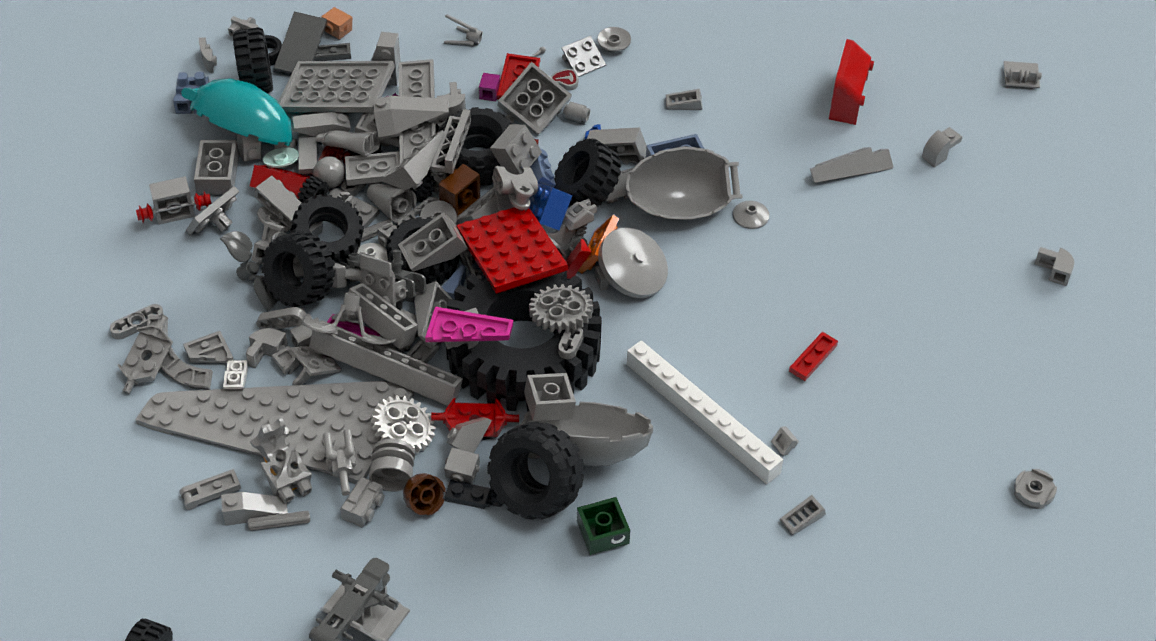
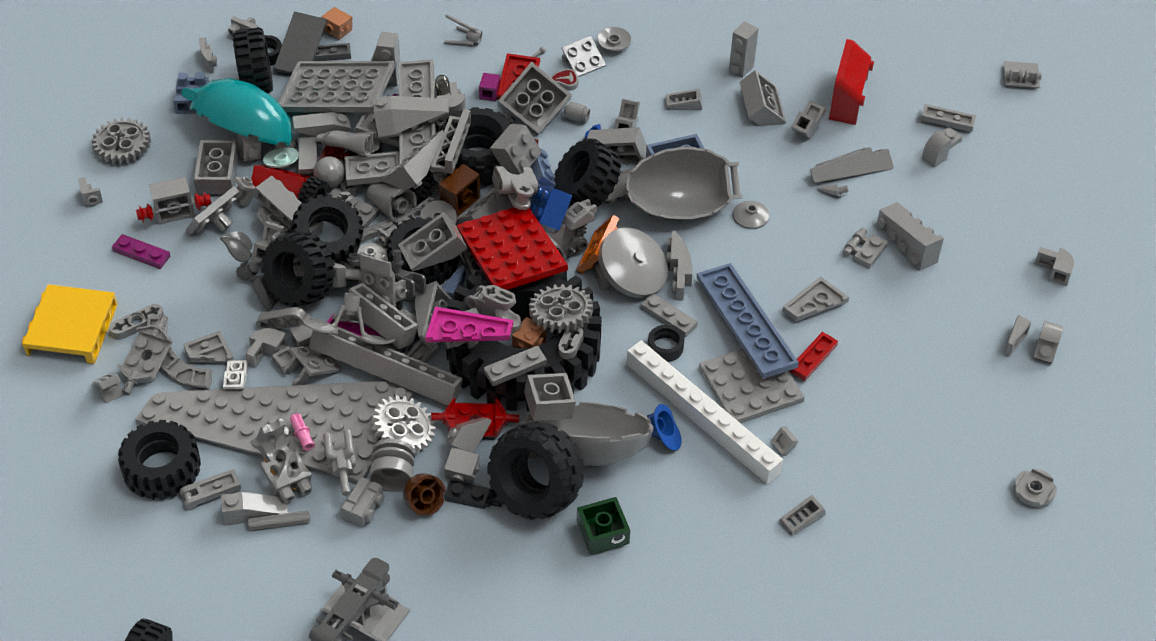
red slope [566,239,591,279] -> none
none -> yellow panel [22,284,118,364]
none -> light grey bracket [78,177,103,206]
none -> light grey gear [91,117,151,165]
none -> light grey slope [92,373,124,403]
none -> magenta plate [112,234,171,269]
none -> black tyre [118,420,201,500]
none -> light grey bracket [234,177,256,207]
none -> bright pink axle [290,413,315,451]
none -> clear smoke arm [435,75,450,97]
none -> light grey piece [466,285,522,333]
none -> light grey plate [484,346,547,386]
none -> nougat head [512,317,547,348]
none -> light grey brick [614,98,640,129]
none -> light grey plate [641,294,698,338]
none -> black tyre [647,325,685,362]
none -> blue piece [647,404,682,451]
none -> light grey slope [666,231,692,300]
none -> sand blue plate [697,263,799,379]
none -> light grey plate [699,349,805,423]
none -> light grey brick [729,21,759,77]
none -> light grey slope [740,70,786,126]
none -> light grey wing [782,276,849,322]
none -> light grey brick [791,101,826,138]
none -> light grey bar [819,185,849,197]
none -> light grey plate [843,228,888,269]
none -> light grey wedge [877,202,944,270]
none -> light grey plate [921,104,976,132]
none -> light grey slope [1005,315,1031,356]
none -> light grey brick [1034,321,1064,363]

